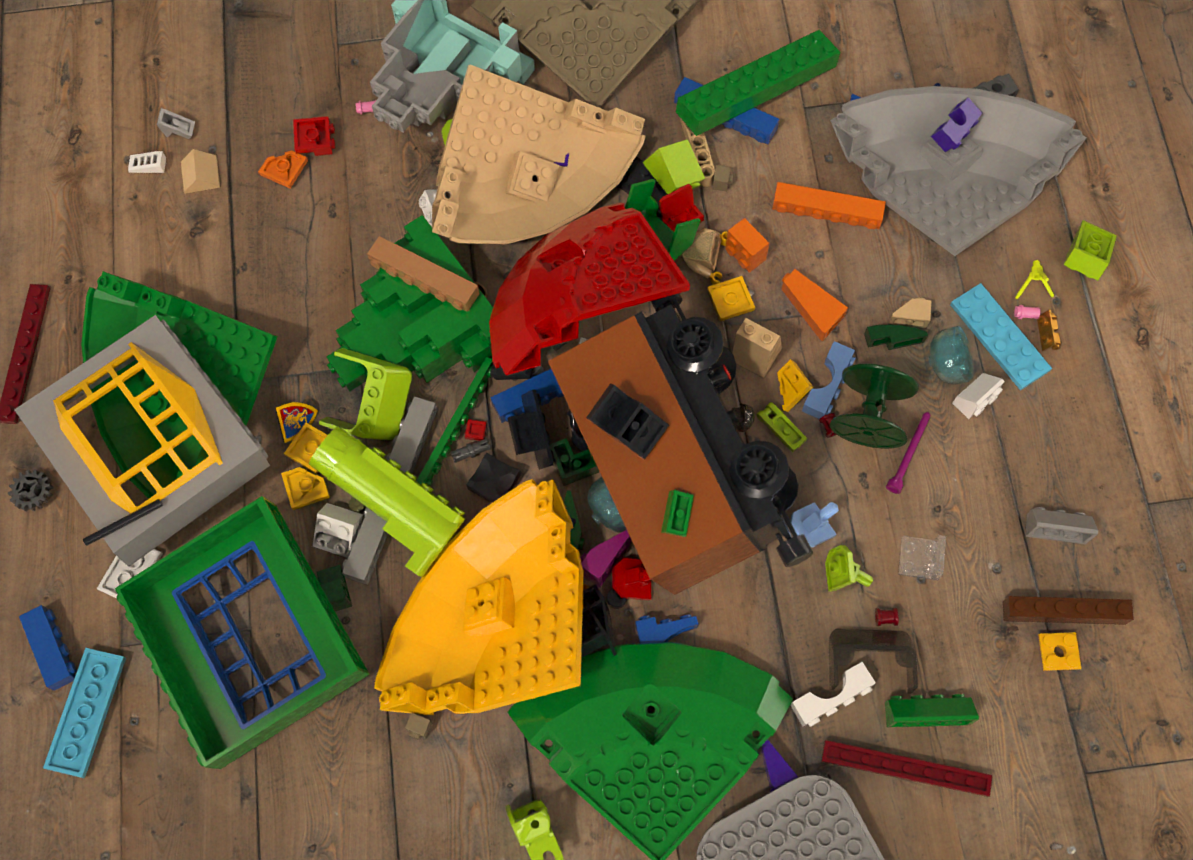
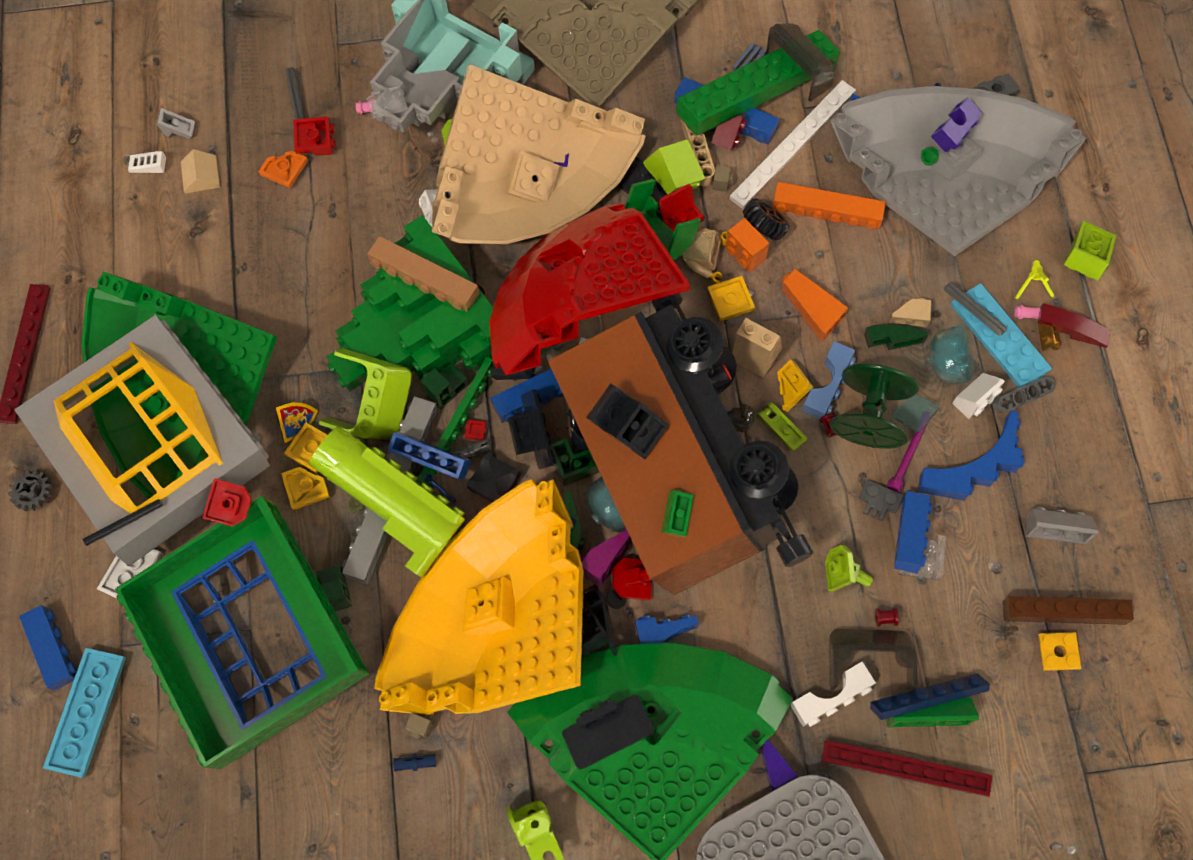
white slope [313,503,363,558] -> none
light blue piece [790,502,839,547] -> none
none -> red piece [203,478,252,526]
none -> dark grey axle [285,67,305,119]
none -> clear bracket [366,86,408,119]
none -> blue brick [387,432,471,479]
none -> dark blue pin [393,753,436,772]
none -> dark green brick [420,363,468,409]
none -> hinge [425,474,456,503]
none -> black bracket [562,695,654,770]
none -> dark red slope [711,113,747,151]
none -> white plate [729,80,856,209]
none -> sand blue tile [732,43,766,71]
none -> black gear [742,198,790,240]
none -> clear smoke windscreen [766,23,836,102]
none -> dark grey hinge [858,480,903,521]
none -> dark blue plate [870,673,990,720]
none -> clear light blue piece [892,395,939,433]
none -> blue brick [893,491,932,574]
none -> blue arch [918,411,1024,501]
none -> green tile [921,146,939,166]
none -> dark grey axle [944,282,1007,336]
none -> dark grey beam [992,376,1055,413]
none -> dark red slope [1038,303,1110,348]

